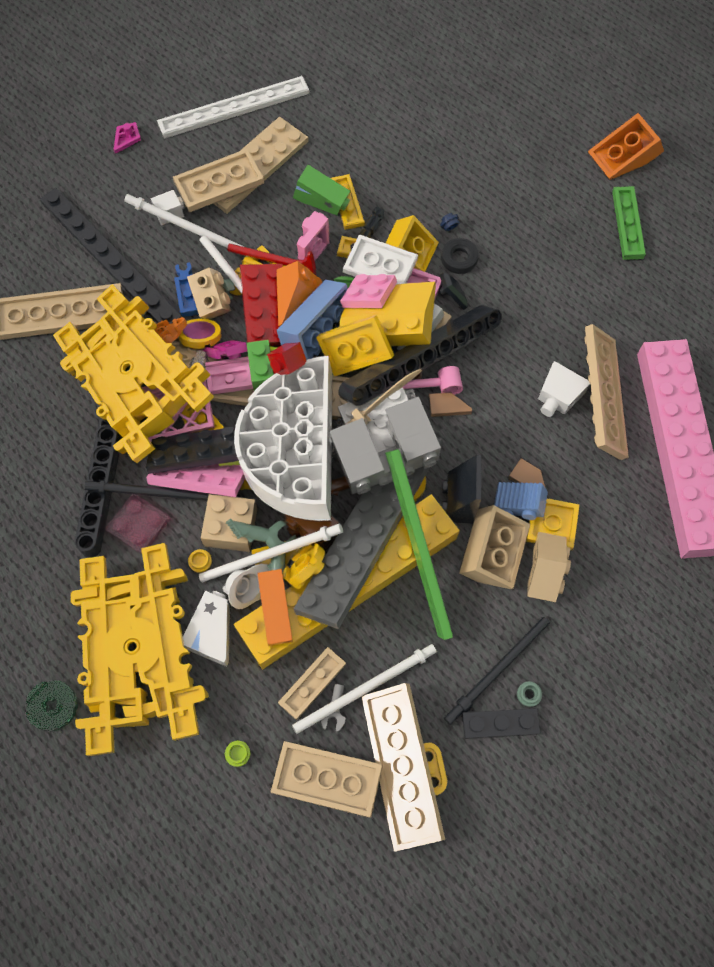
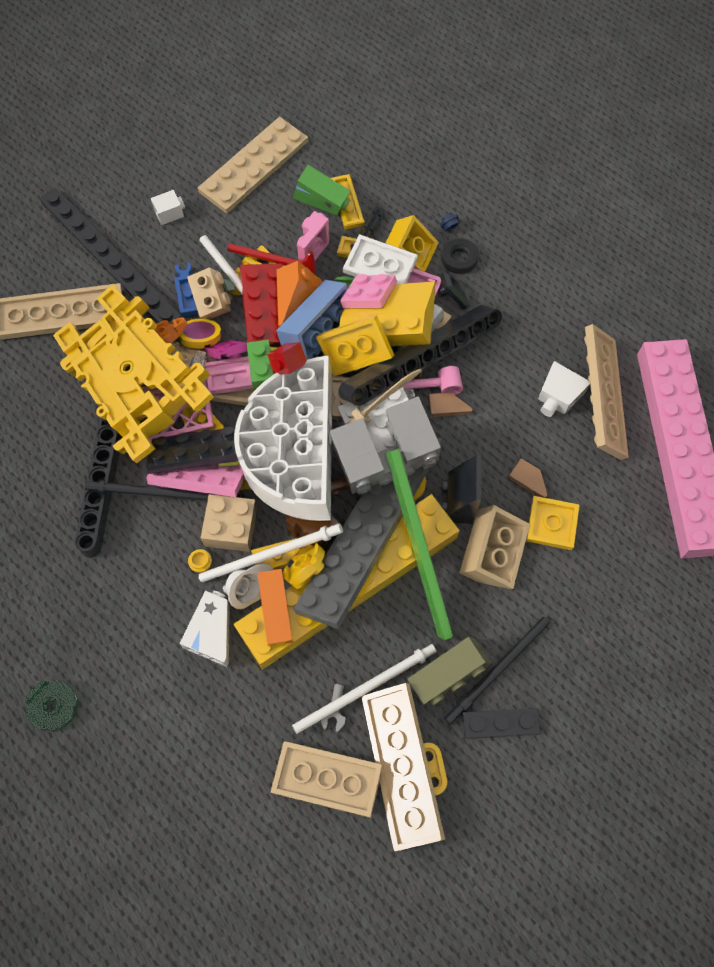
yellow piece [71,543,209,756] -> none
clear pink plate [105,494,171,555] -> none
dark pink piece [114,122,141,153] -> none
white bar [124,194,248,257] -> none
white tile [157,76,309,138] -> none
tan plate [173,149,264,212] -> none
lime plate [225,741,250,767] -> none
sand green piece [226,519,297,582] -> none
tan plate [278,647,346,721] -> none
medium blue brick [494,482,548,520] -> none
sand green plate [517,682,542,707] -> none
tan brick [527,532,571,602] -> none
orange slope [588,113,664,180] -> none
bright green plate [612,187,646,260] -> none
none -> olive wedge [408,637,492,706]

